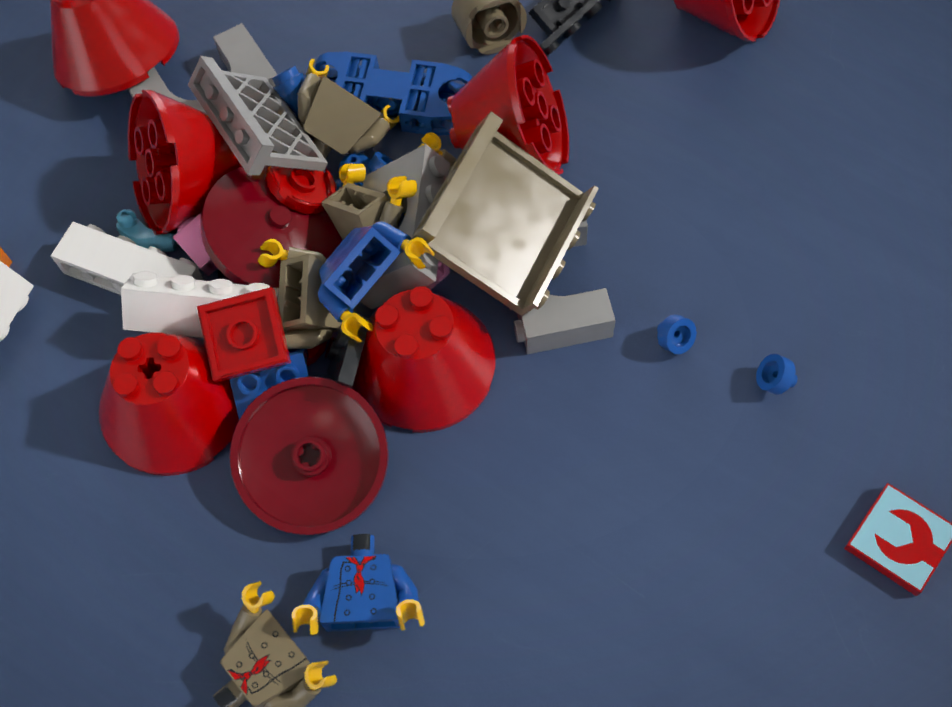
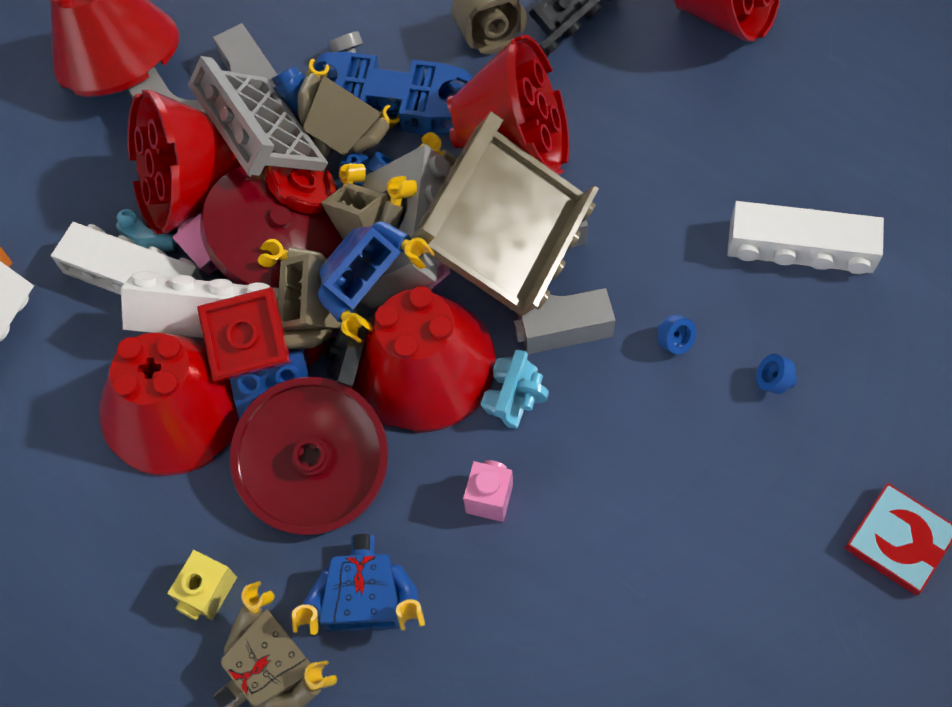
none -> light yellow brick [167,550,237,621]
none -> light grey tile [328,31,363,53]
none -> bright pink brick [463,460,513,522]
none -> medium azure hips [481,350,549,429]
none -> white brick [727,201,884,274]

